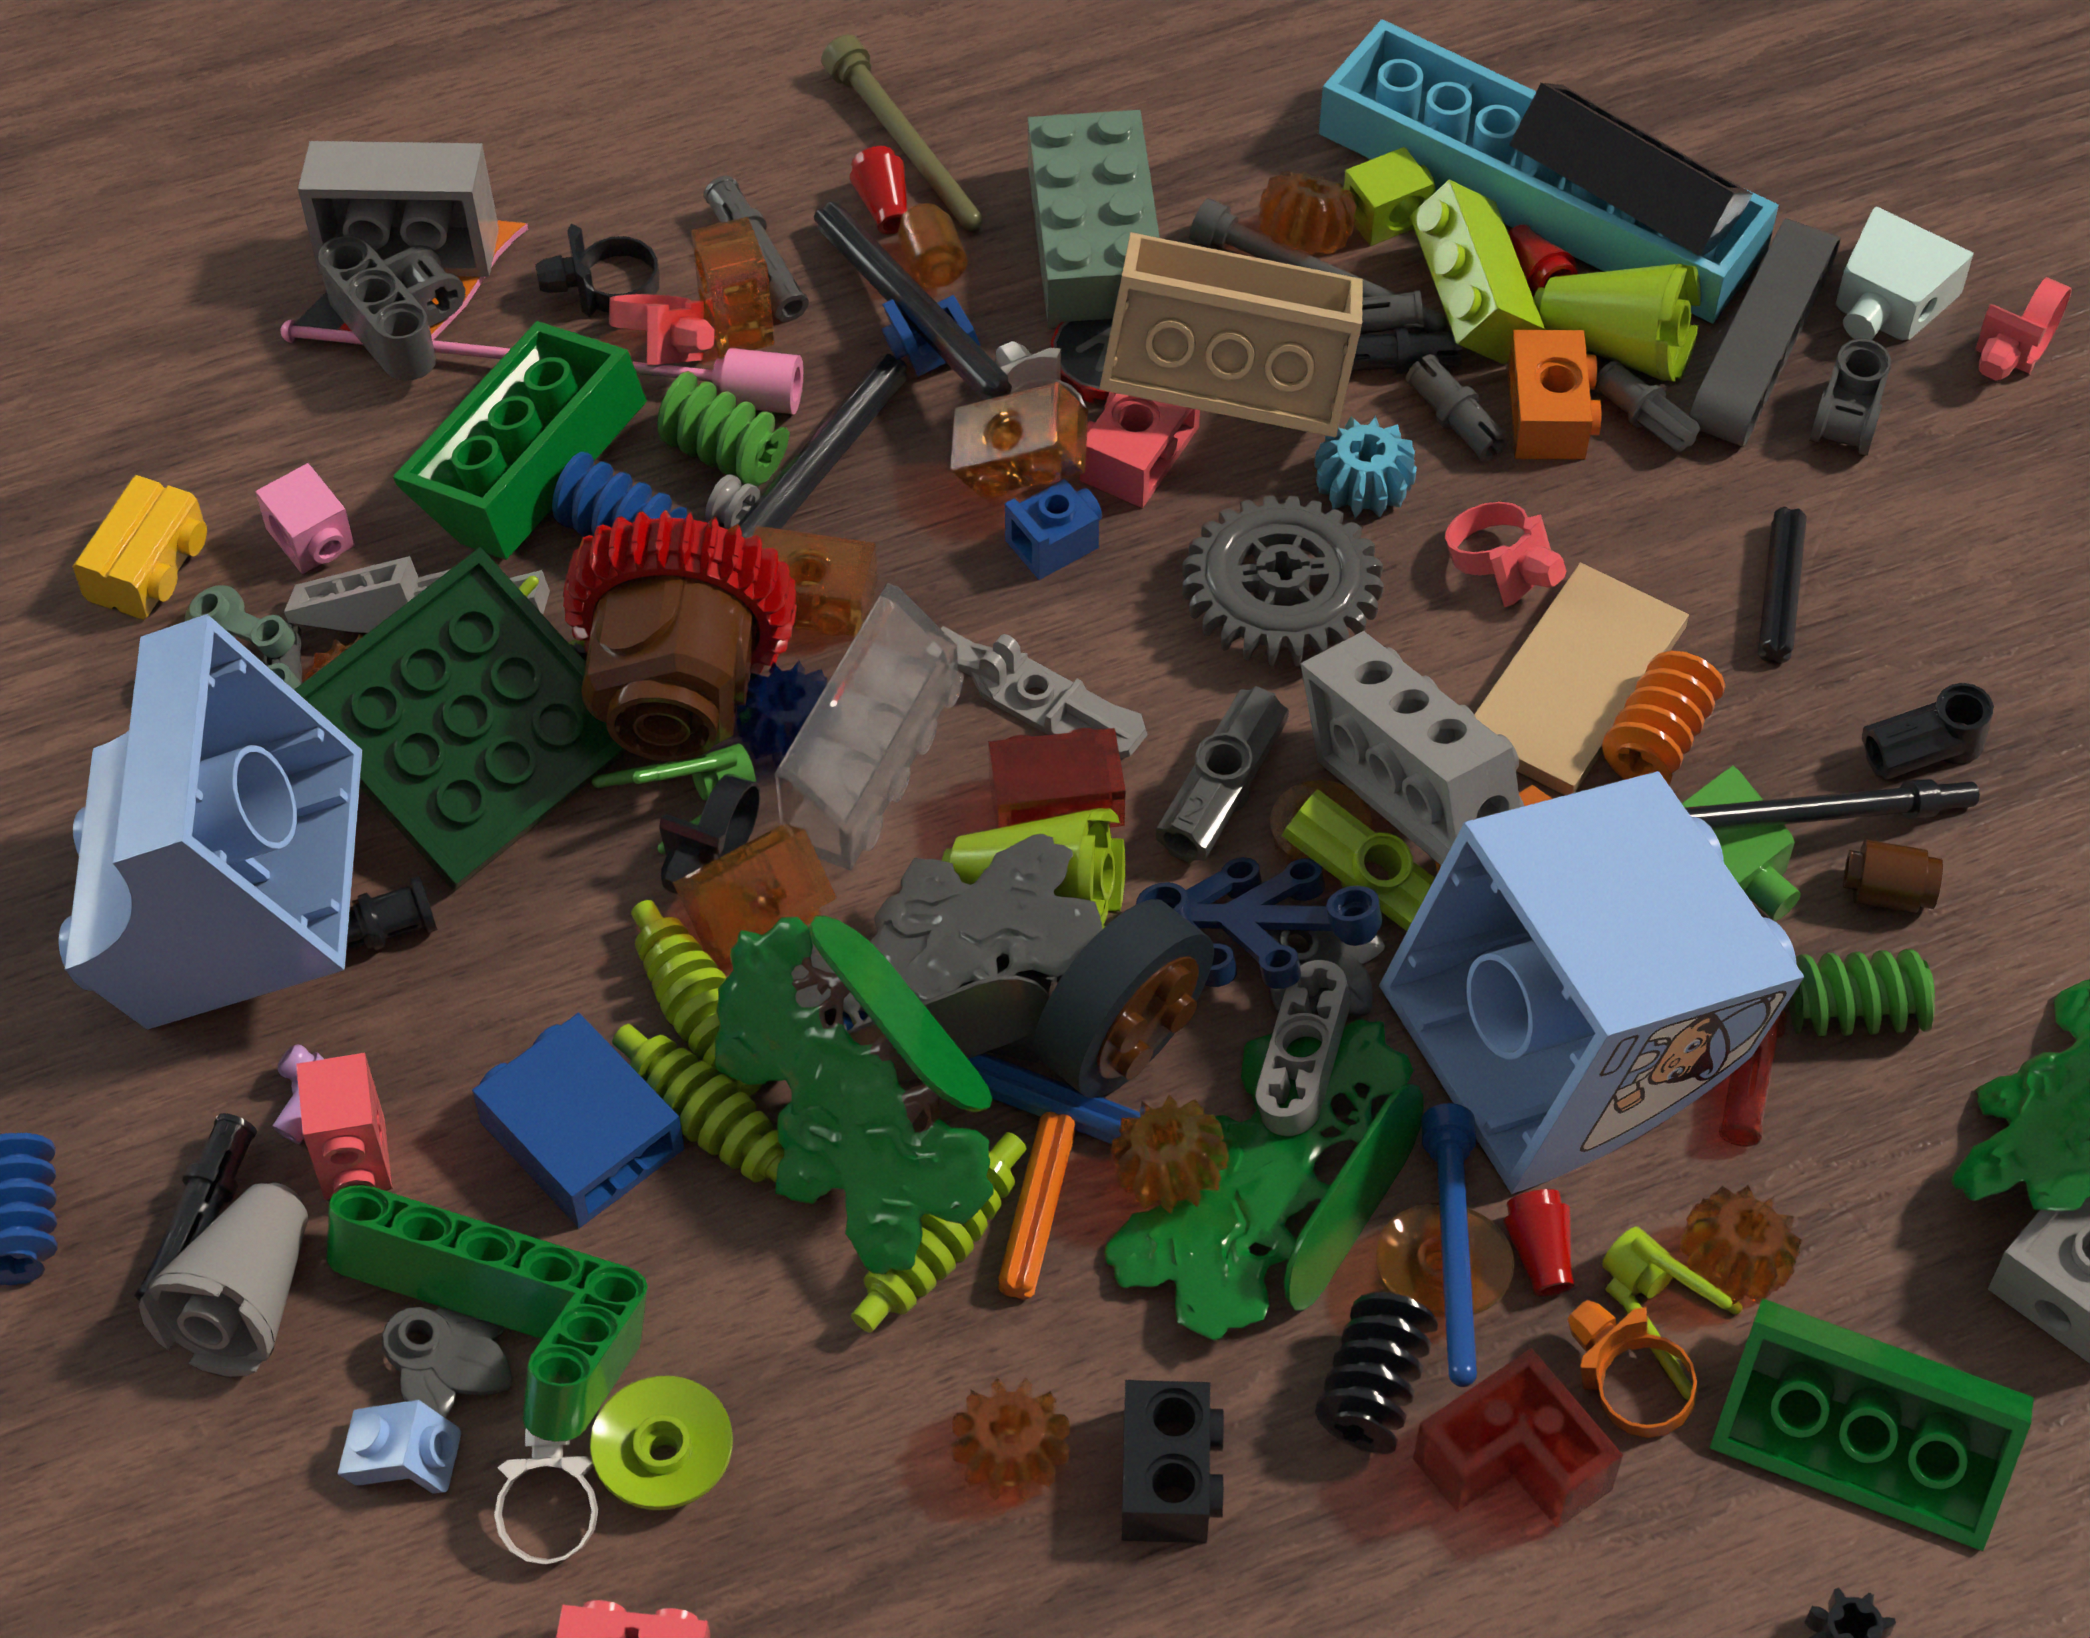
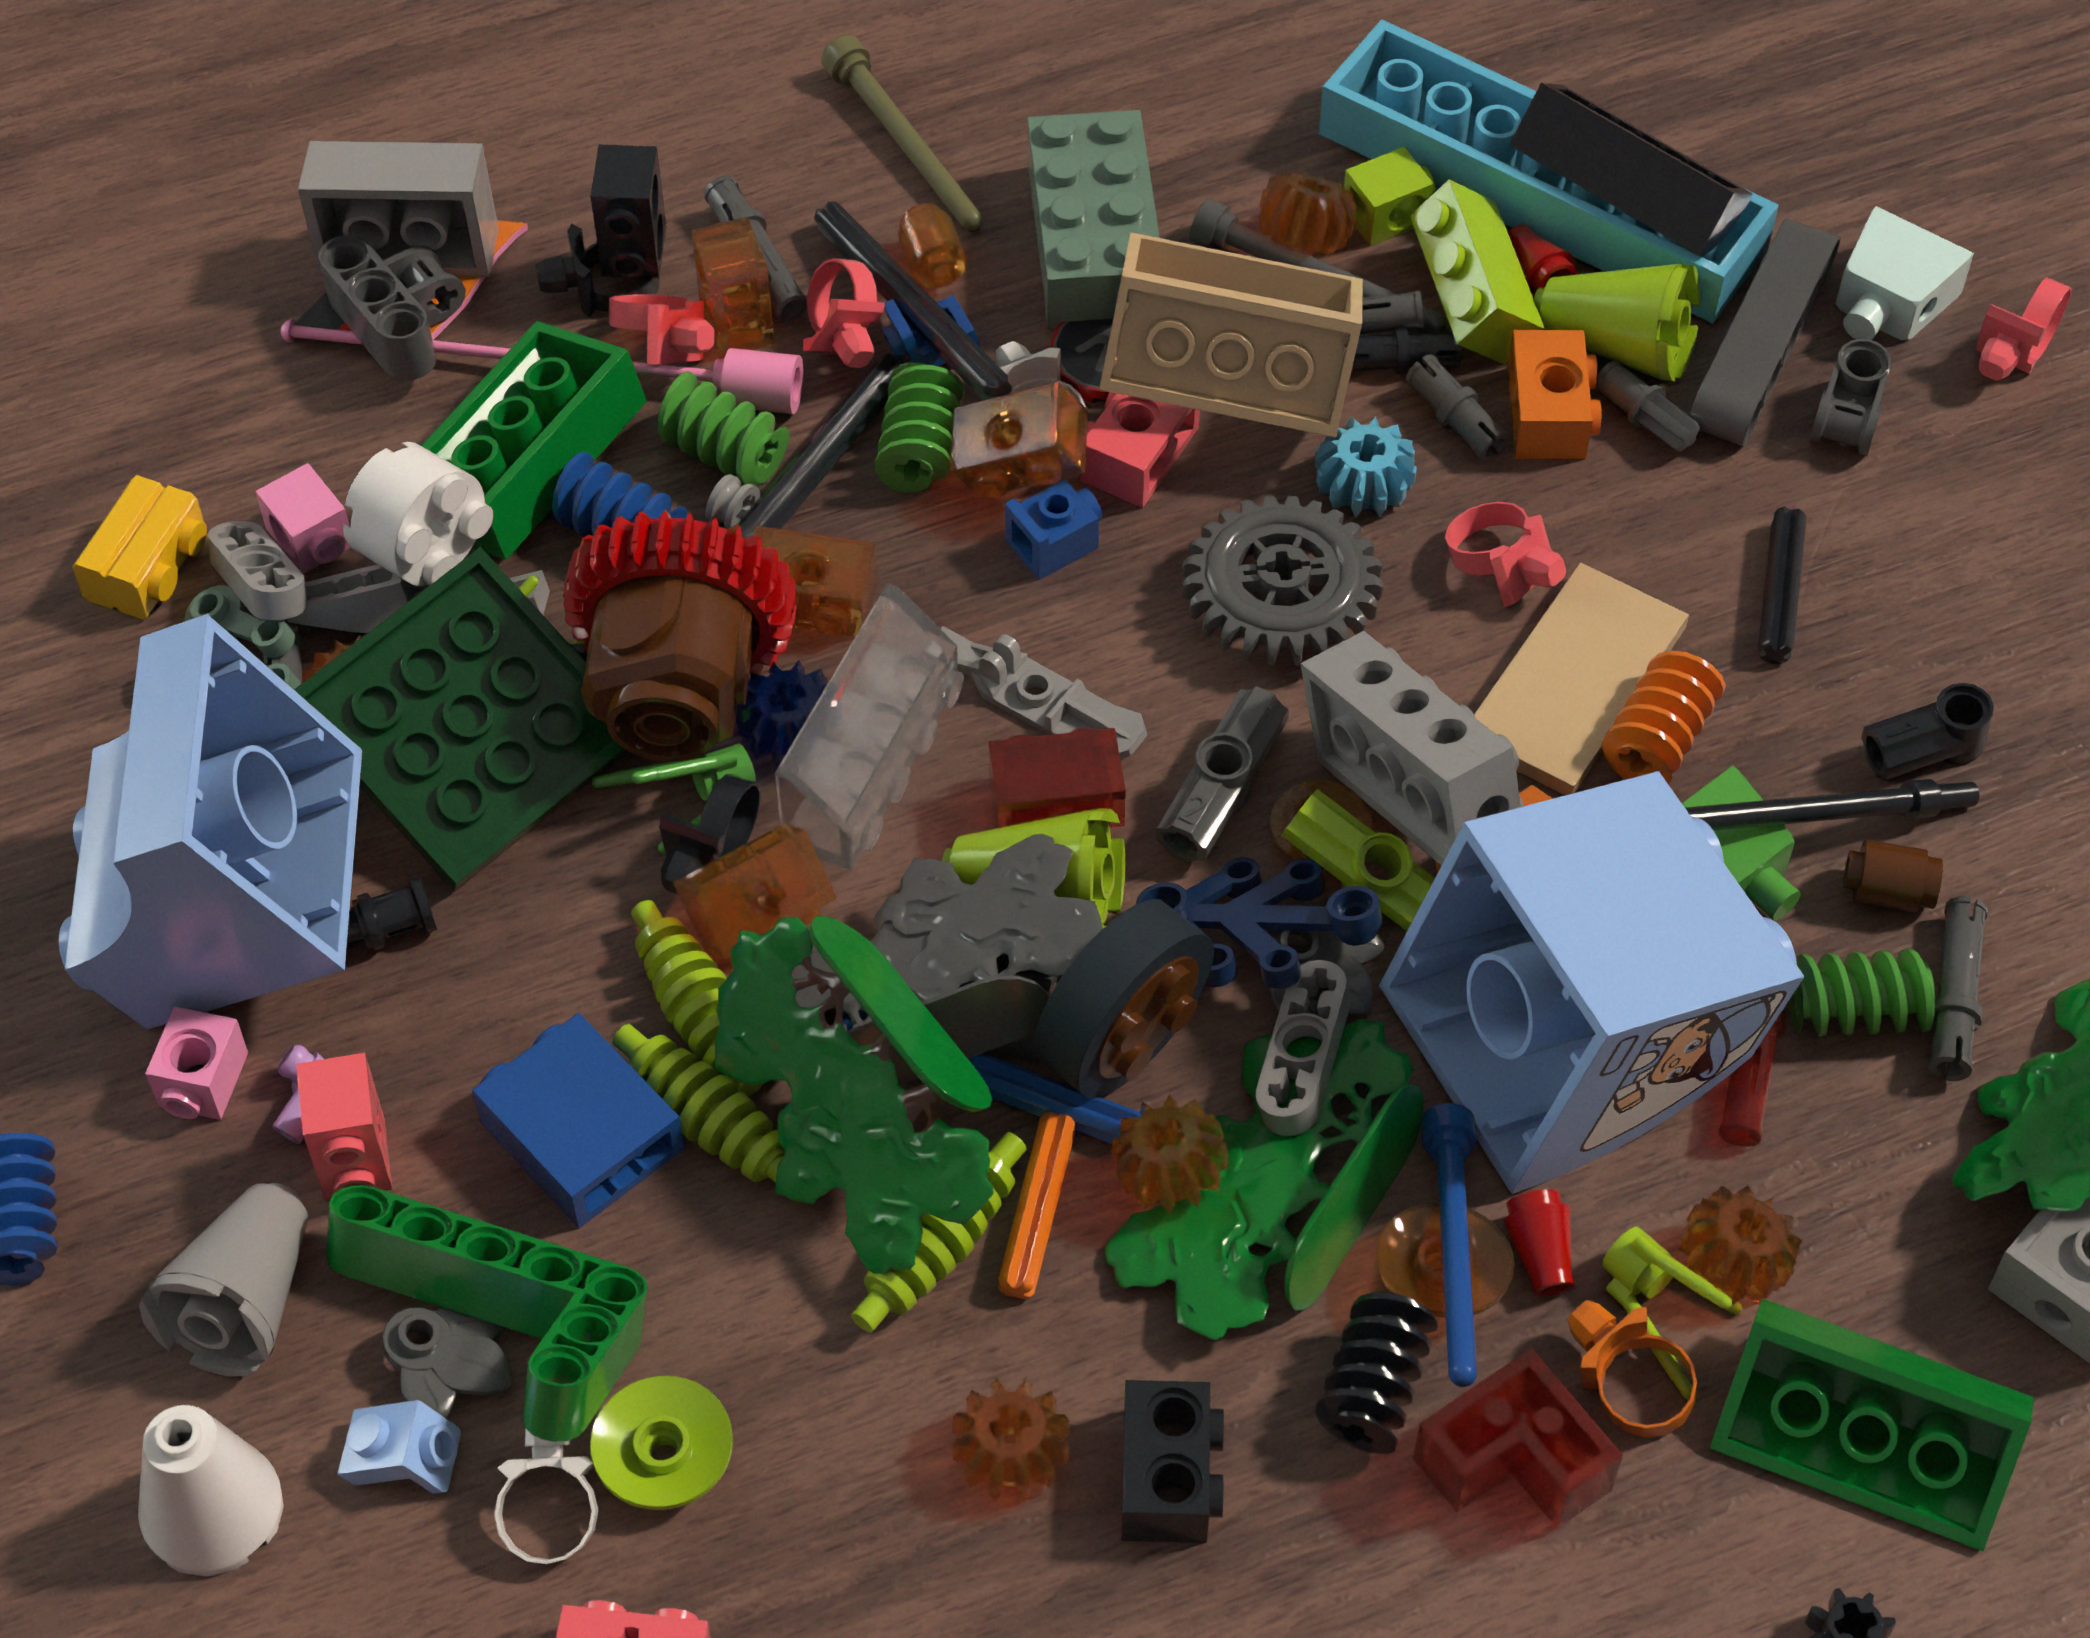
black pin [135,1113,257,1301] -> none
red cone [849,146,911,234] -> none
none -> white cone [138,1405,284,1577]
none -> bright pink brick [145,1006,249,1120]
none -> light grey beam [208,521,307,620]
none -> white brick [343,442,493,586]
none -> black brick [590,144,667,278]
none -> coral piece [803,258,885,368]
none -> bright green piece [875,362,964,494]
none -> dark grey pin [1928,896,1988,1081]

